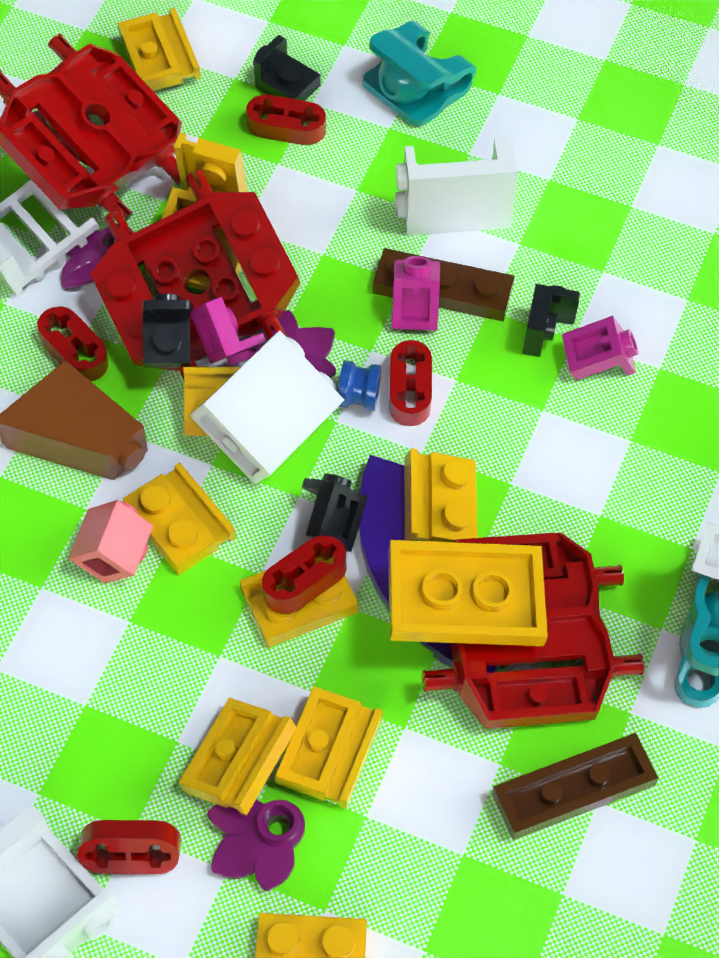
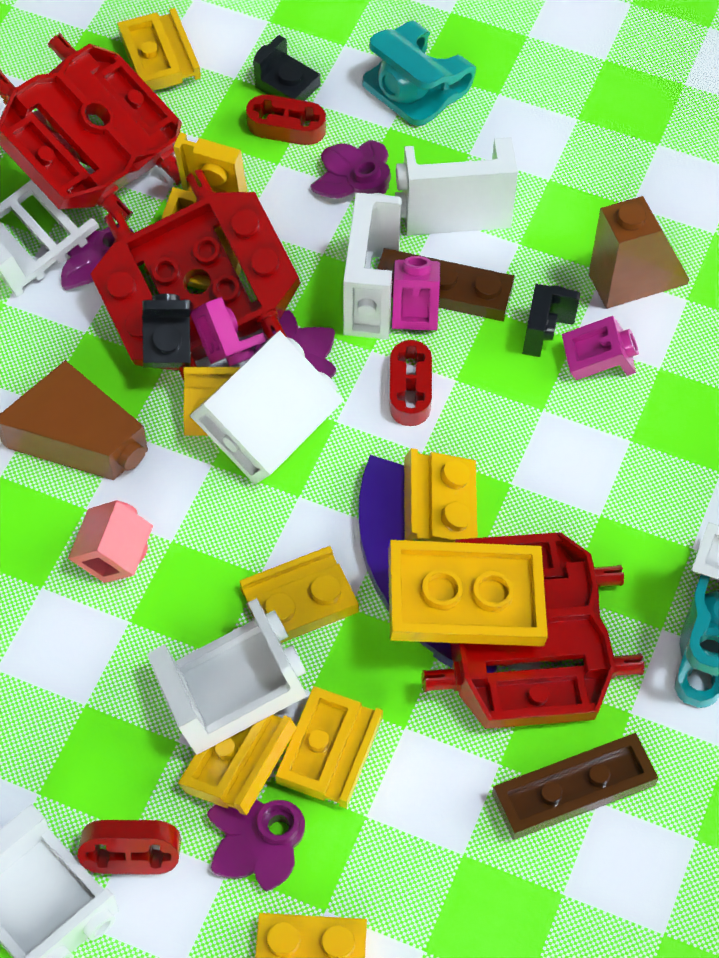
red beam [37,306,109,381] -> none
yellow plate [122,462,236,576] -> none
red beam [262,535,347,614] -> none
black bracket [301,473,368,552] -> none
blue wheel [338,360,381,412] -> none
none -> white panel [147,598,307,755]
none -> magenta plate [310,140,391,199]
none -> white panel [343,193,401,340]
none -> dark orange slope [588,196,689,309]

